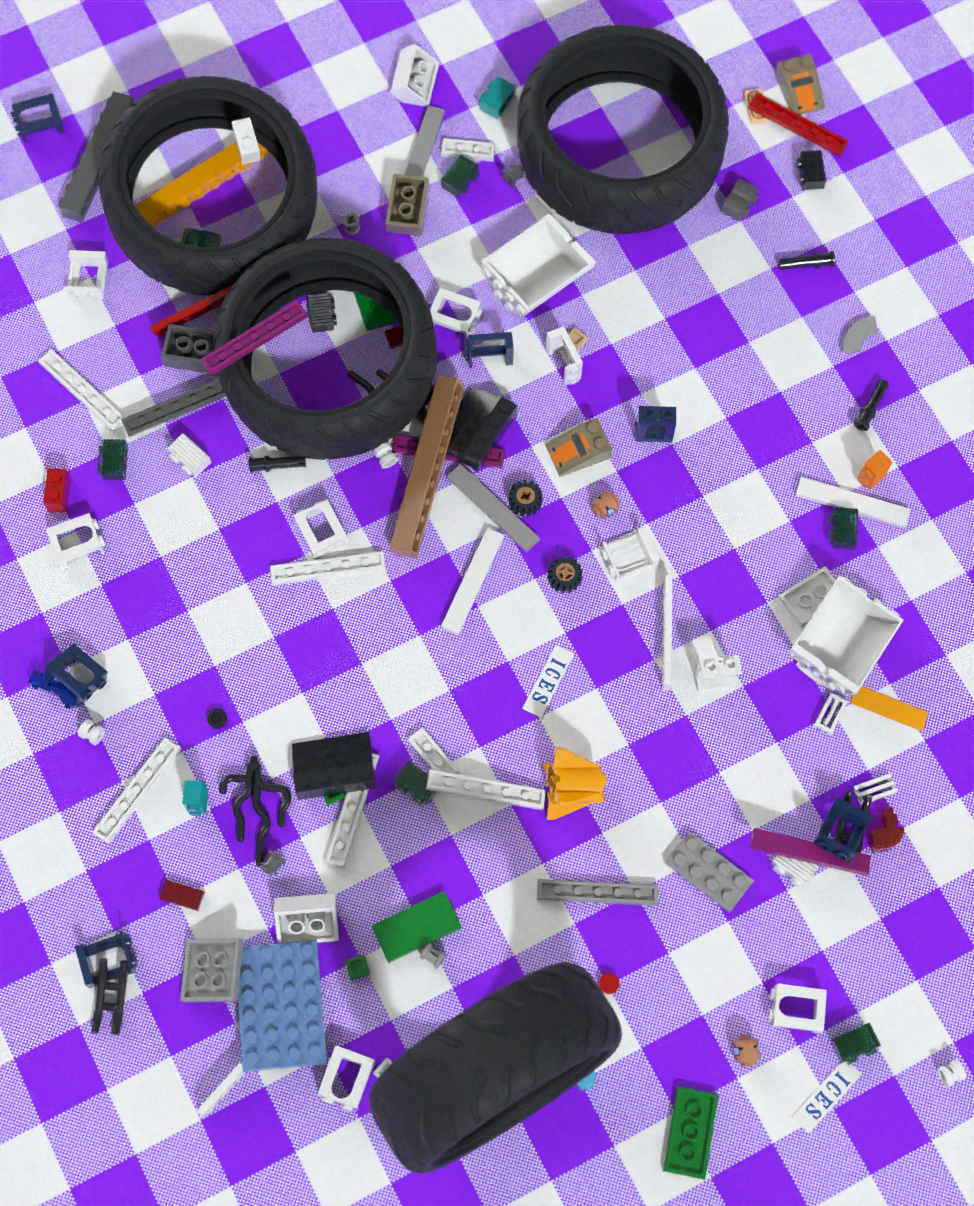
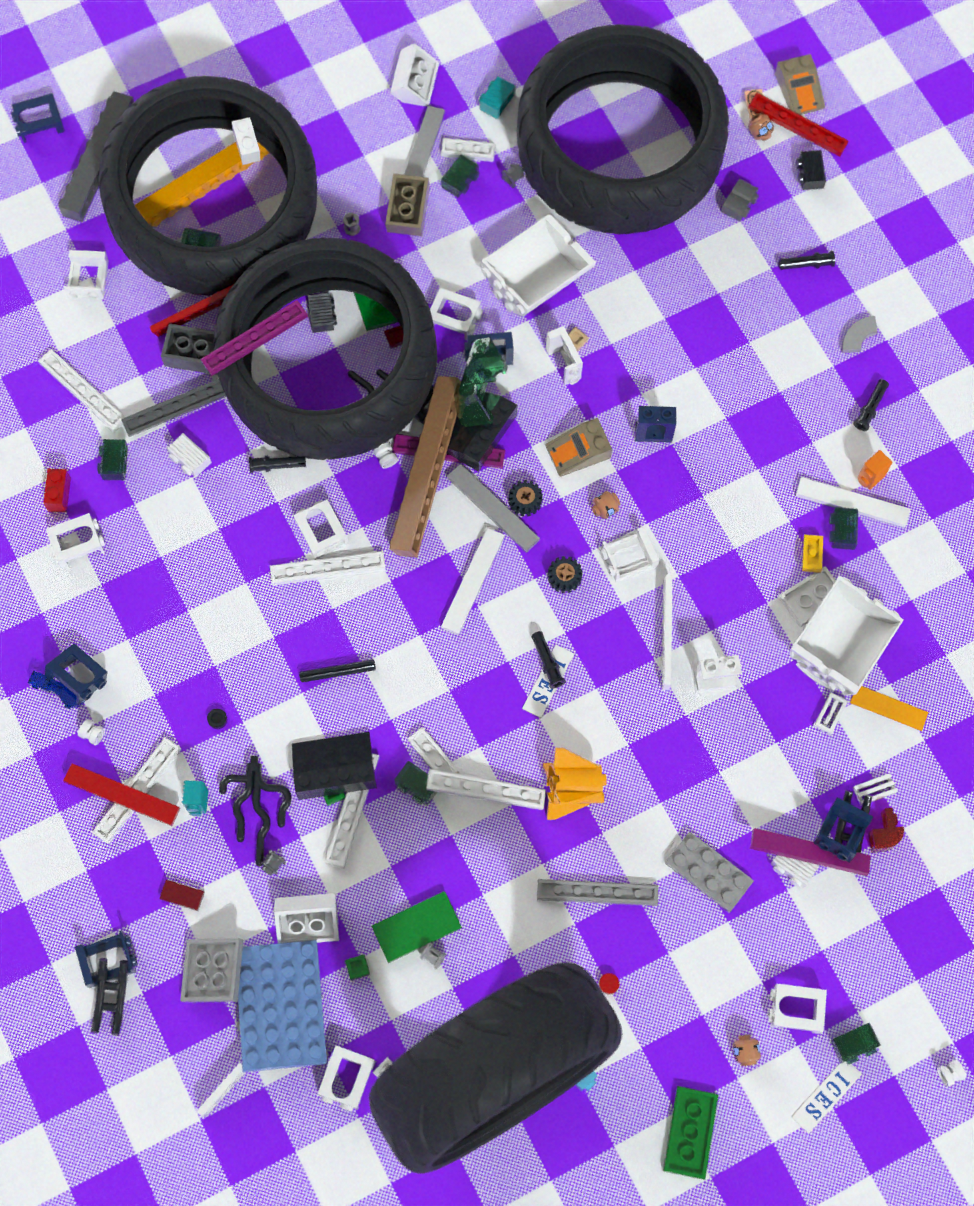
none -> red tile [63,763,181,826]
none -> black axle [299,659,376,682]
none -> clear green windscreen [458,338,508,426]
none -> black pin [531,631,566,689]
none -> nougat head [748,113,774,141]
none -> yellow plate [802,535,823,573]

